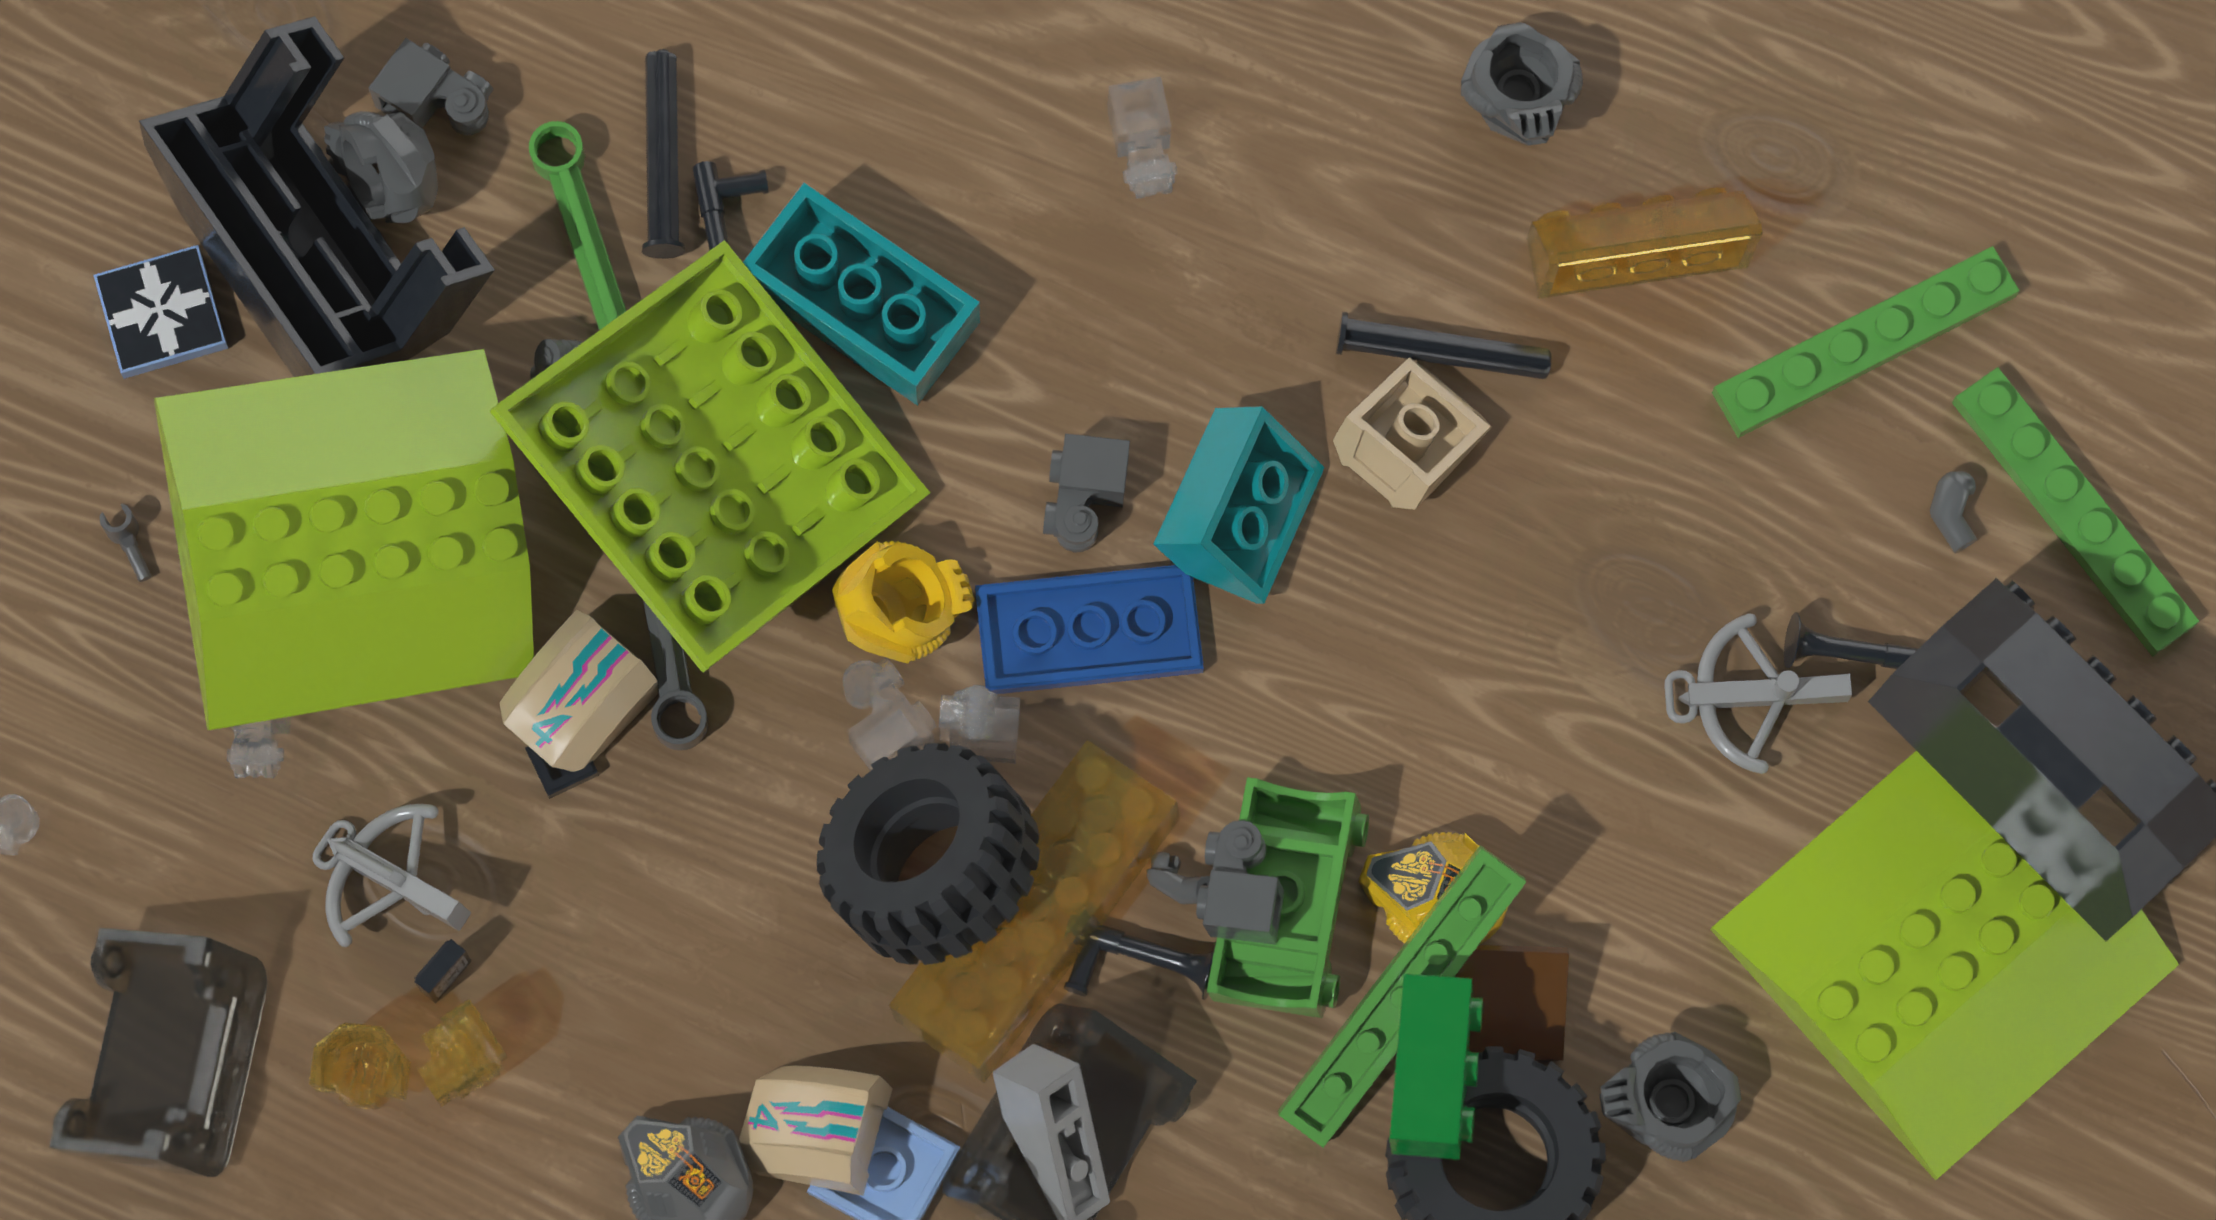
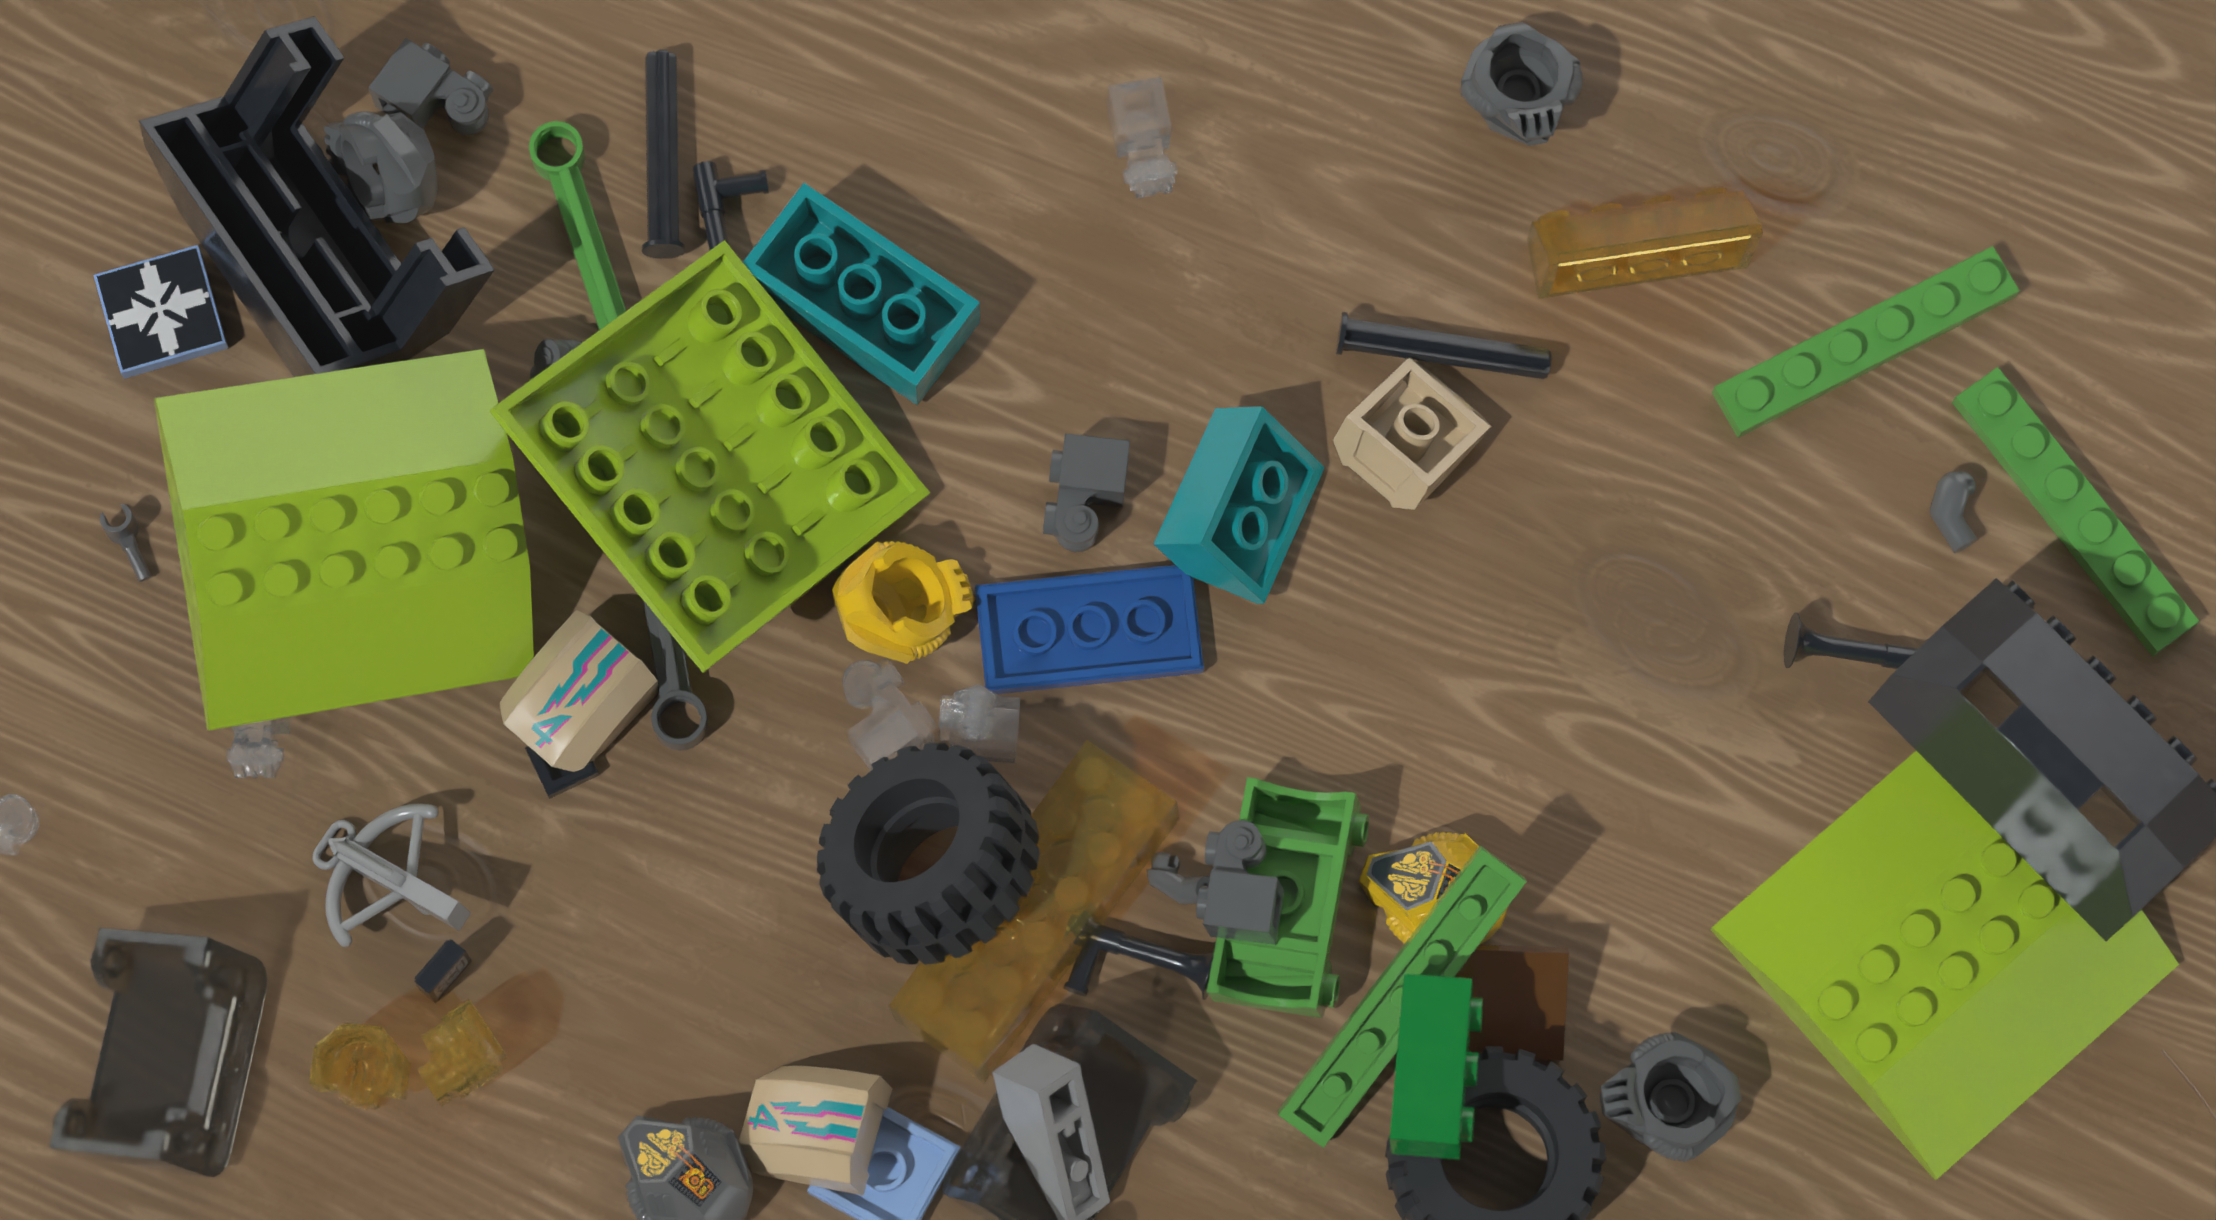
light grey piece [1664,613,1852,774] -> none

